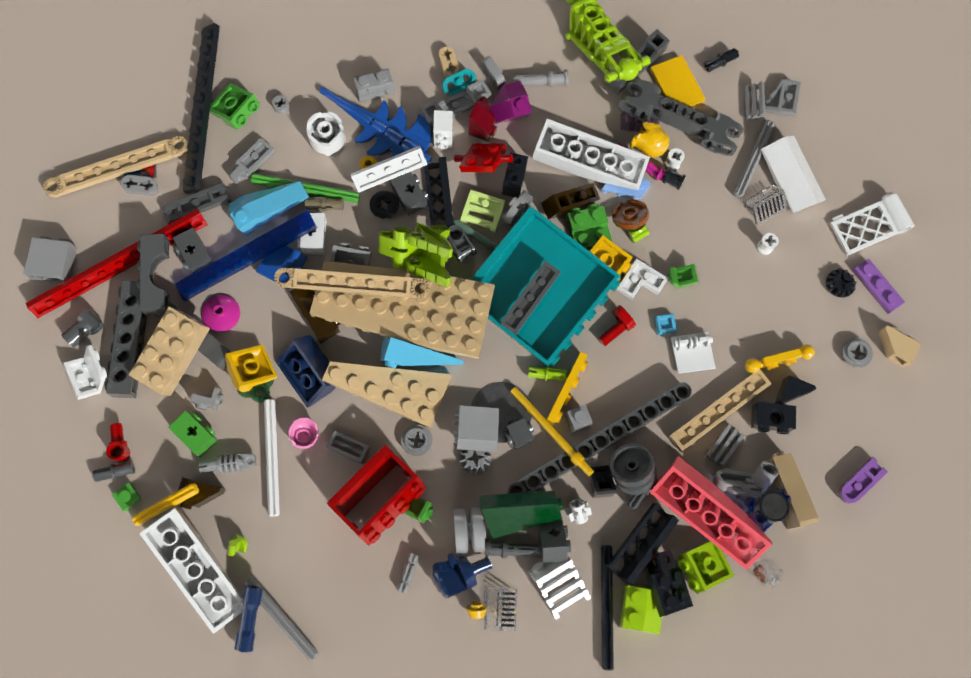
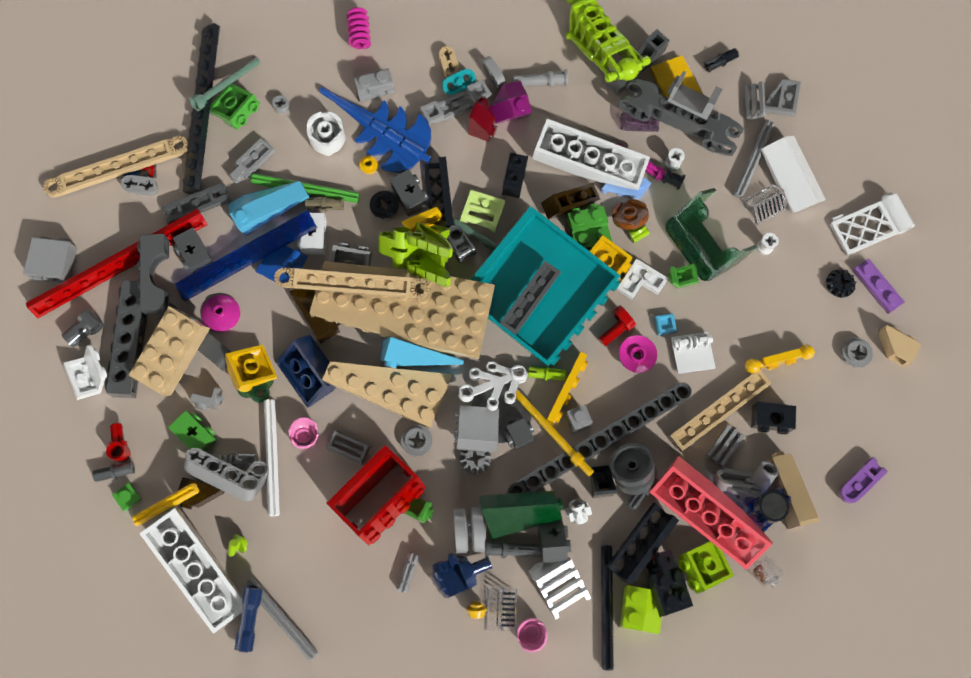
white fence [351,146,427,192] -> none
white brick [433,110,453,149] -> none
red plate [454,143,513,172] -> none
light grey plate [502,190,533,226] -> none
yellow hair [630,122,670,157] -> none
black slope [775,375,816,404] -> none
none -> light grey beam [184,448,269,502]
none -> sand green piece [189,58,260,111]
none -> dark pink piece [346,8,371,49]
none -> yellow slope [402,207,444,232]
none -> white plant [459,361,528,411]
none -> bright pink hair [517,618,548,652]
none -> dark pink dish [619,335,657,373]
none -> clear green windscreen [665,188,759,281]
none -> light grey panel [668,71,723,120]

